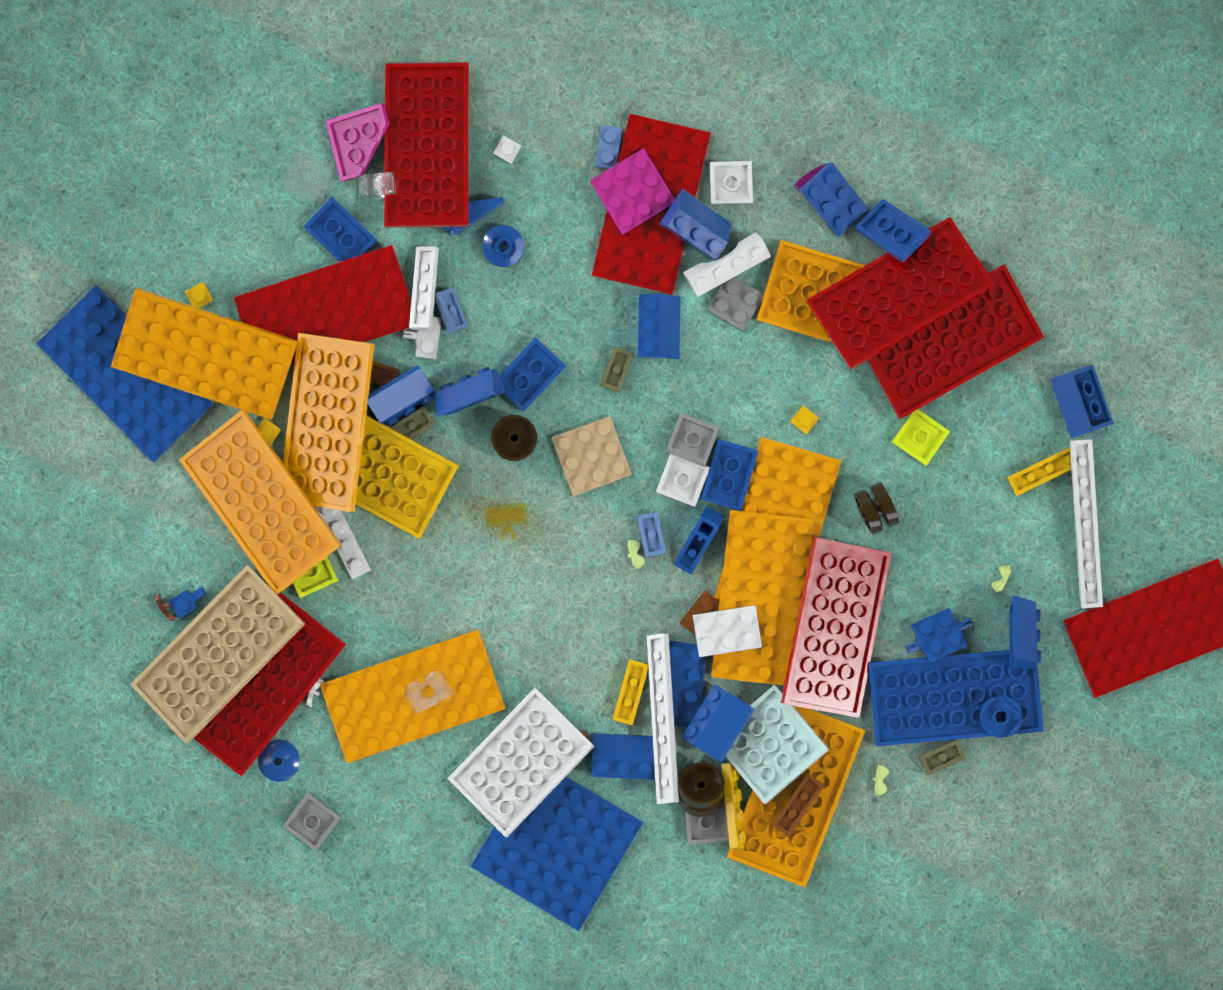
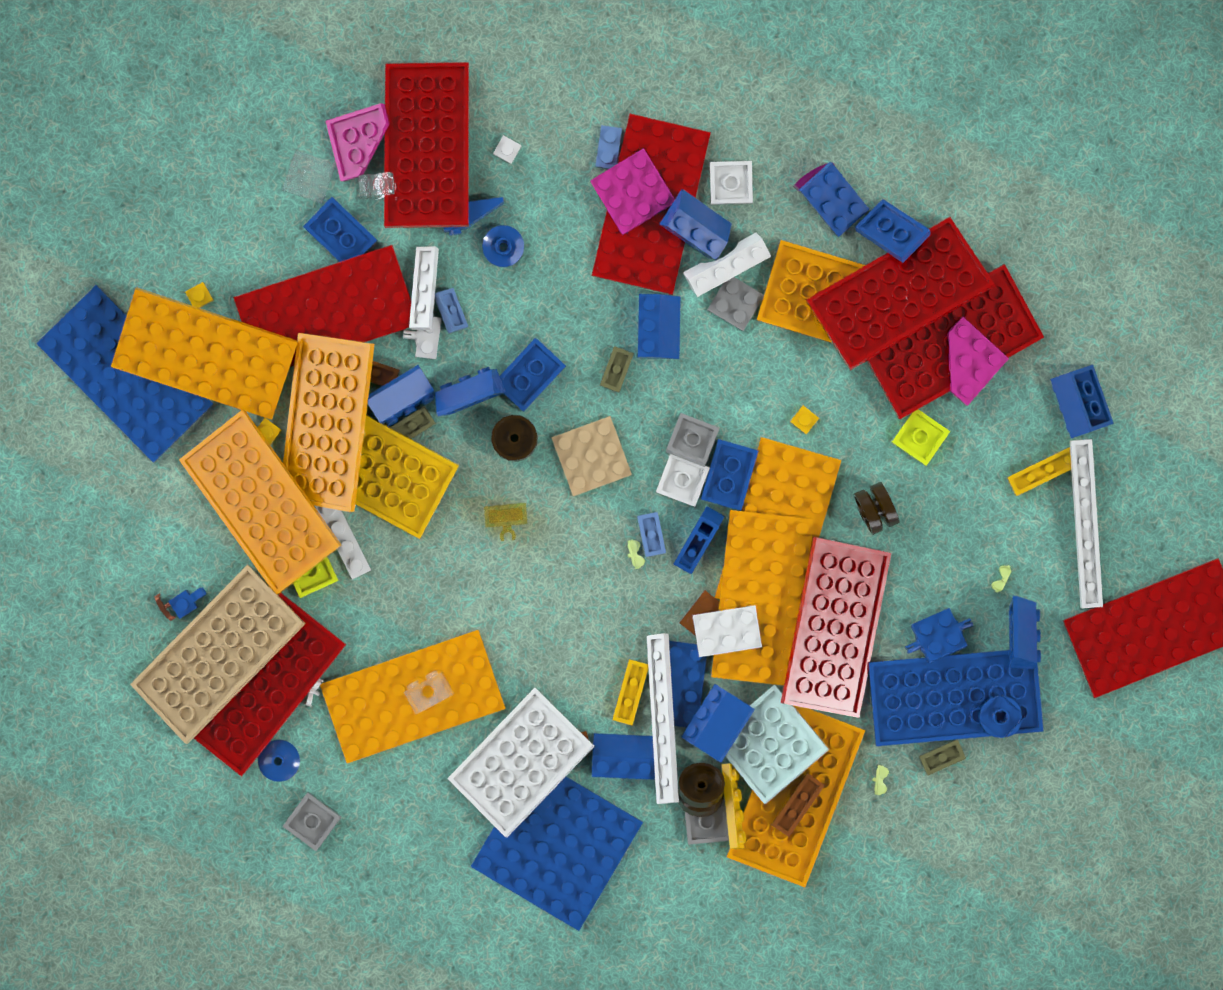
none -> dark pink plate [947,317,1009,406]

